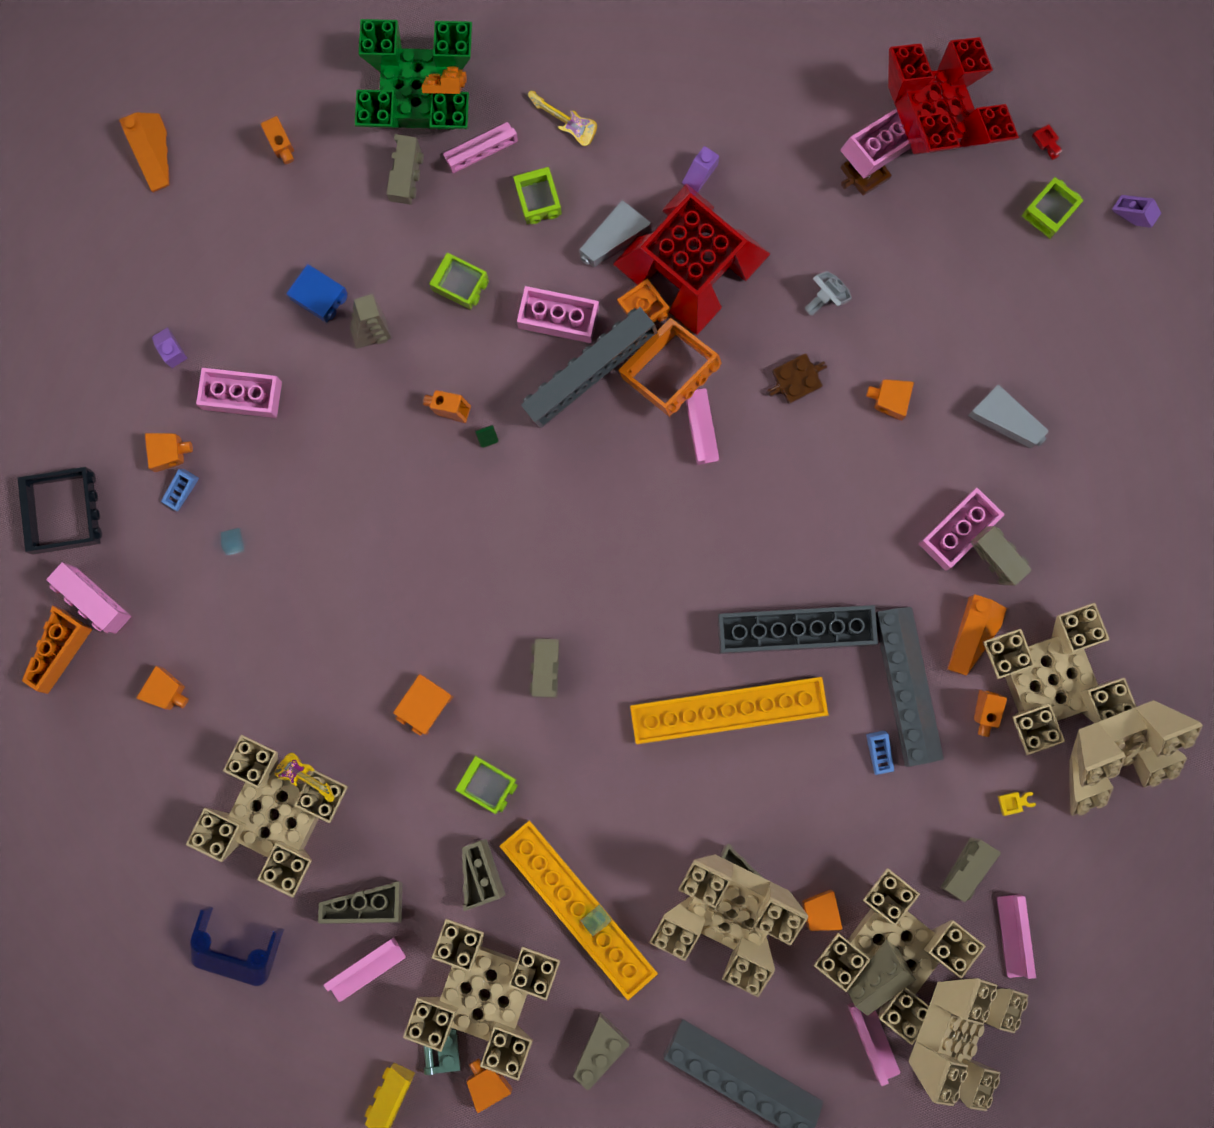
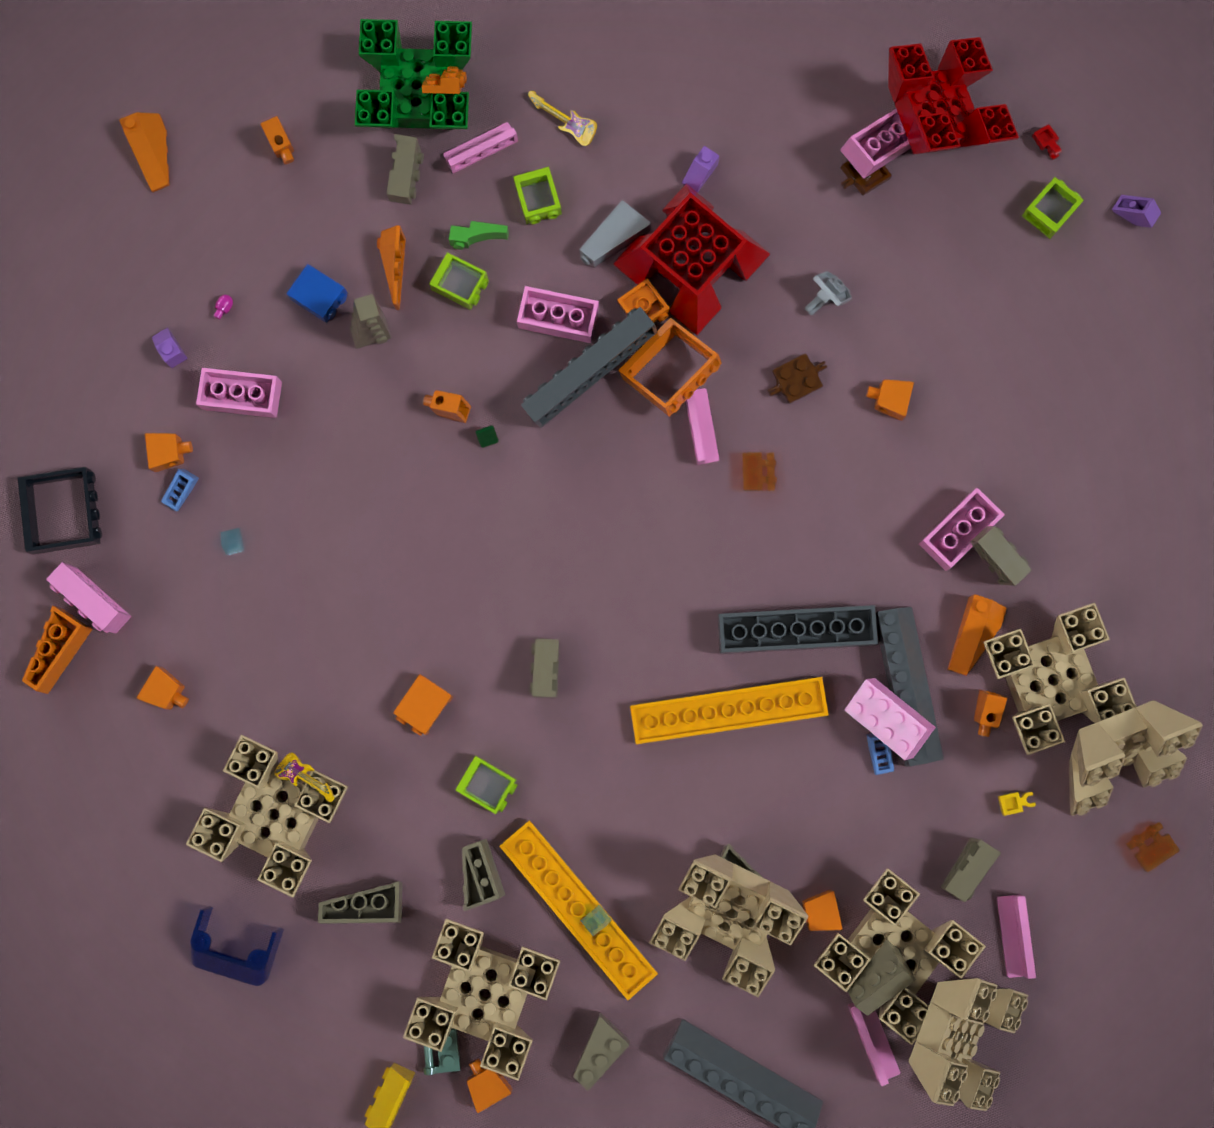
bright pink panel [324,937,406,1002] -> none
light grey slope [968,384,1049,448] -> none
none -> dark pink cylinder [213,295,233,320]
none -> orange wedge [377,225,406,310]
none -> bright green slope [449,221,509,250]
none -> clear orange plate [742,452,777,491]
none -> bright pink brick [845,678,936,760]
none -> clear orange plate [1126,822,1180,872]

